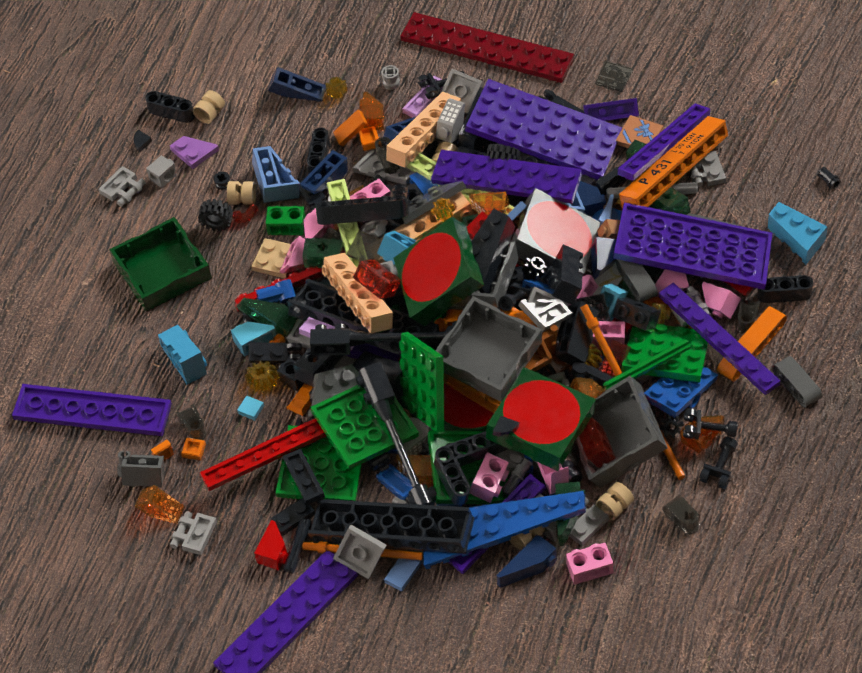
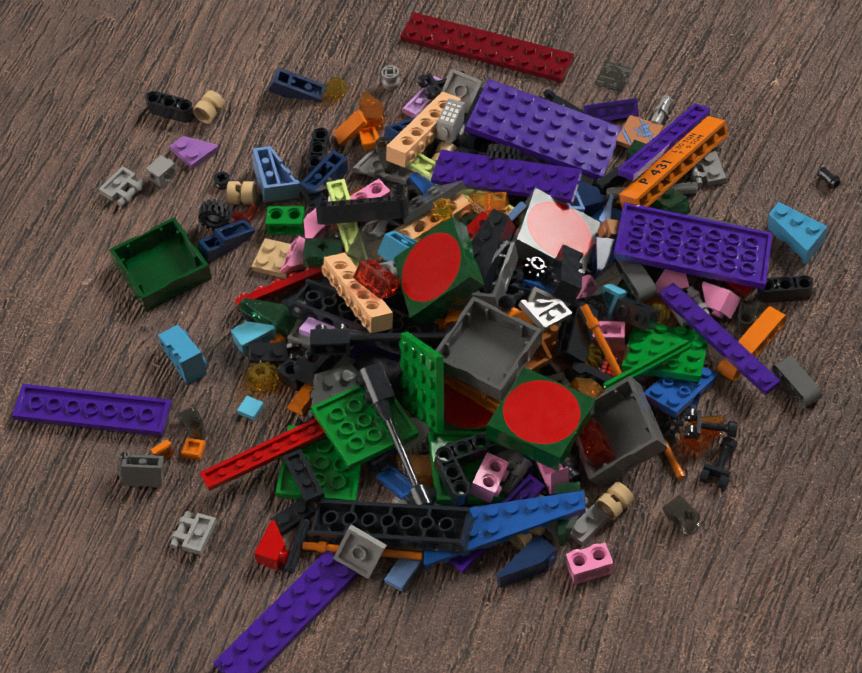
black tile [133,129,152,152] -> none
clear orange slope [135,485,185,524] -> none
blue piece [256,279,296,307] -> none
black tile [492,416,520,436] -> none
none -> dark blue slope [197,219,255,262]
none -> light grey pin [651,95,672,125]

